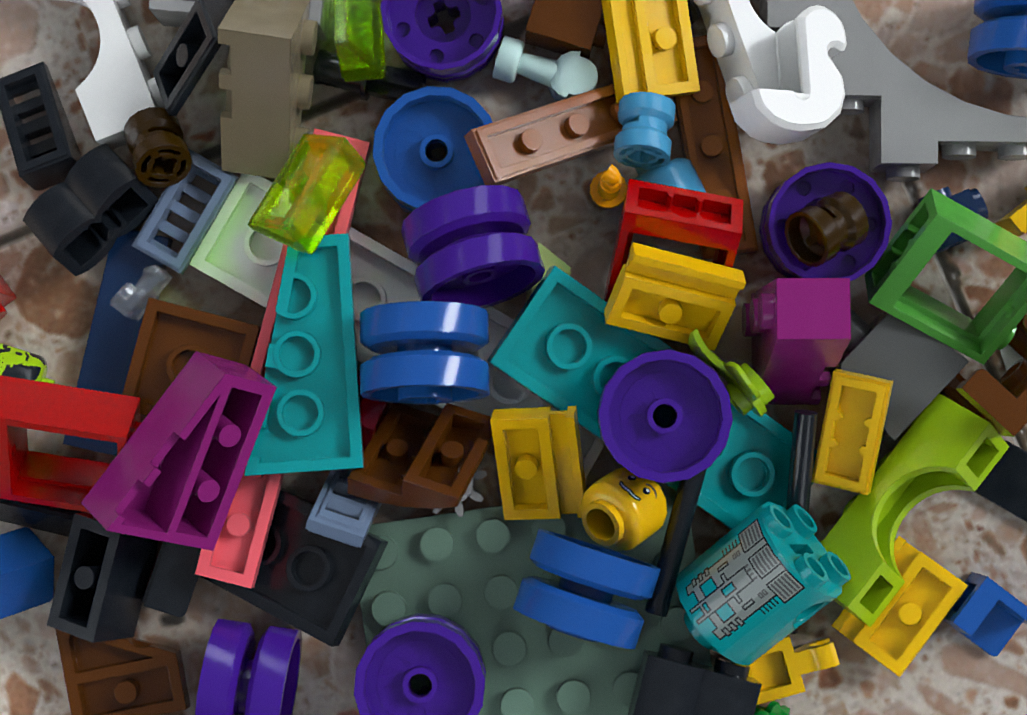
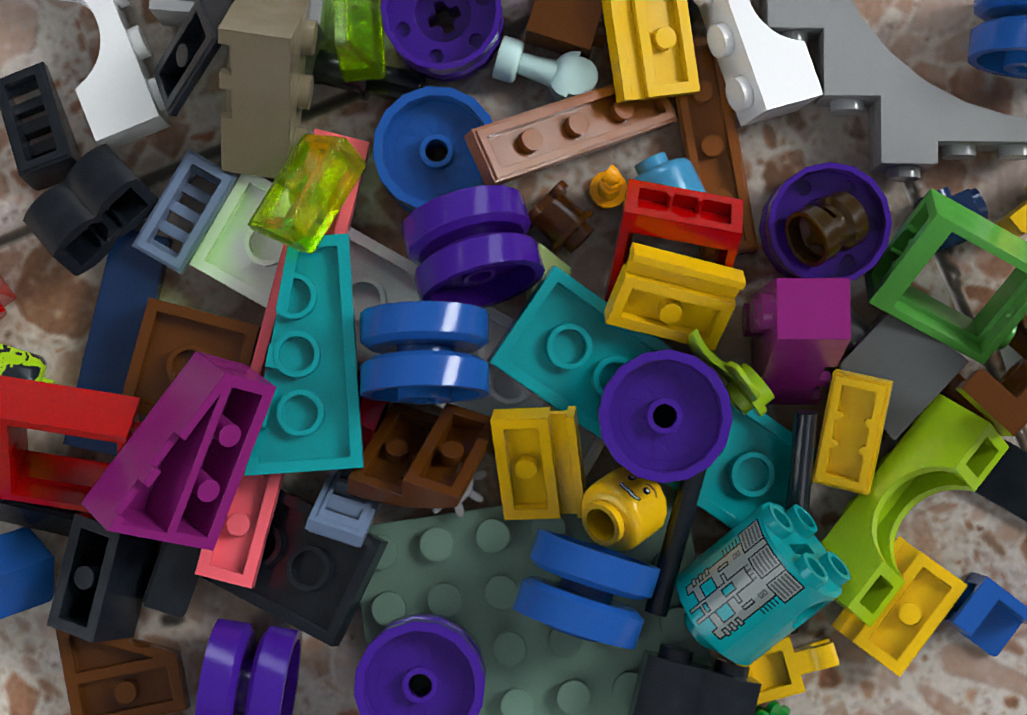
clear tile [110,265,173,321] -> none
dark brown wheel [124,107,192,188] -> none
dark azure wheel [613,92,676,169] -> none
white animal [729,5,847,145] -> none
none -> reddish brown brick [528,180,594,253]

